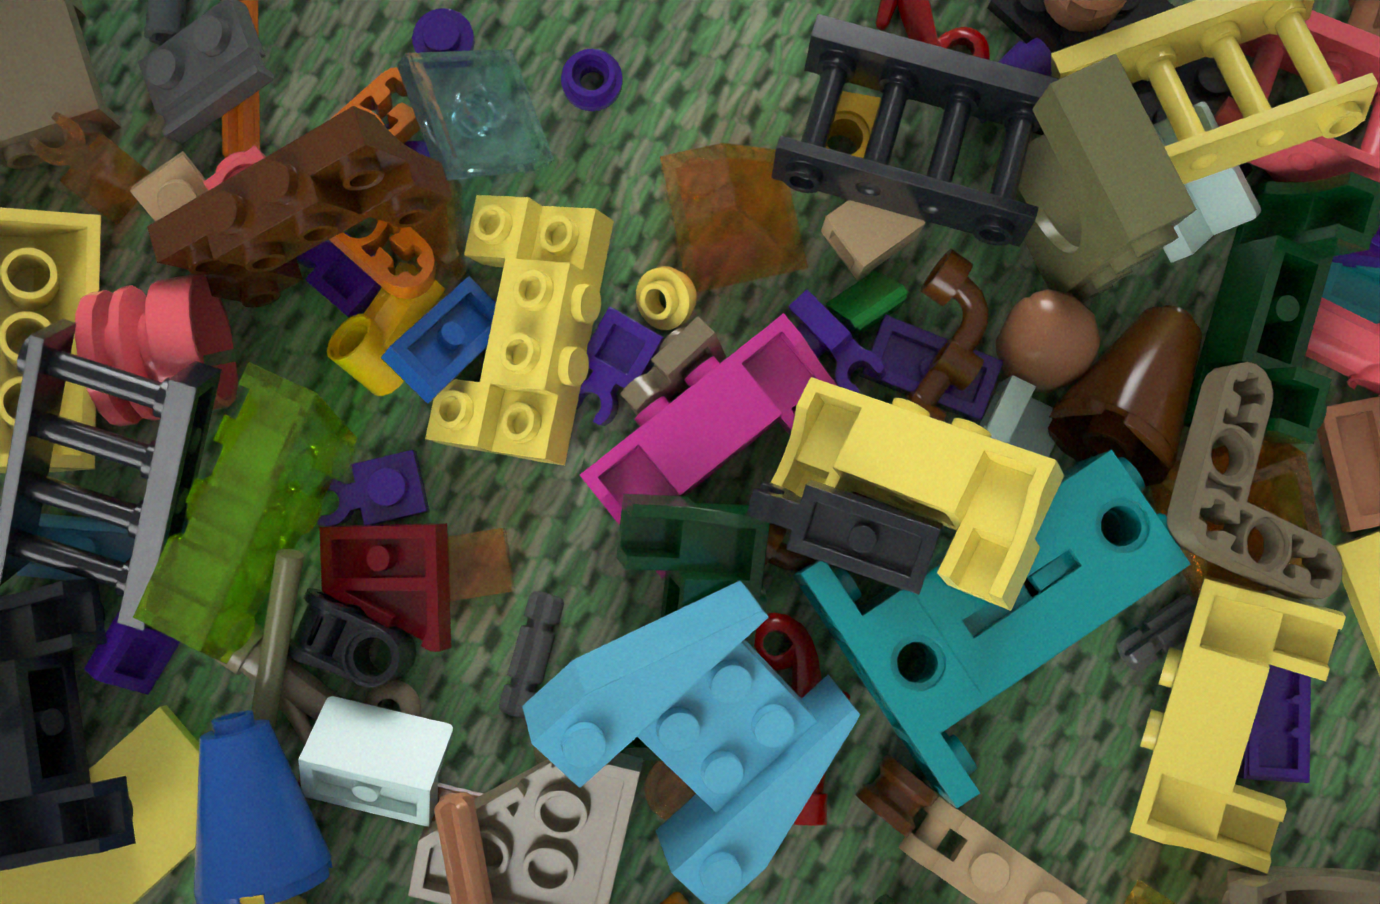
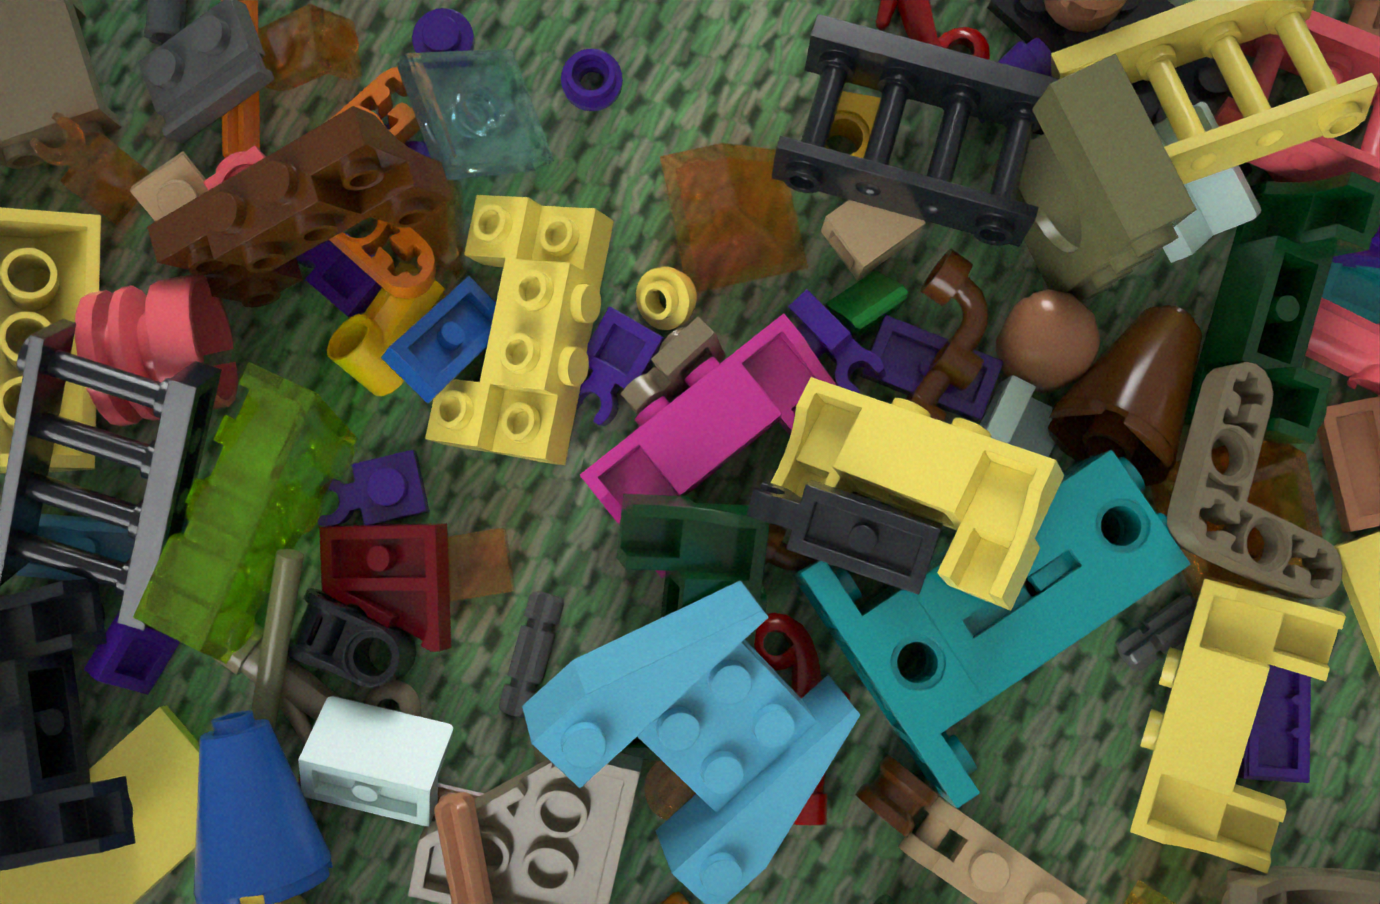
none -> clear orange bracket [258,4,362,92]

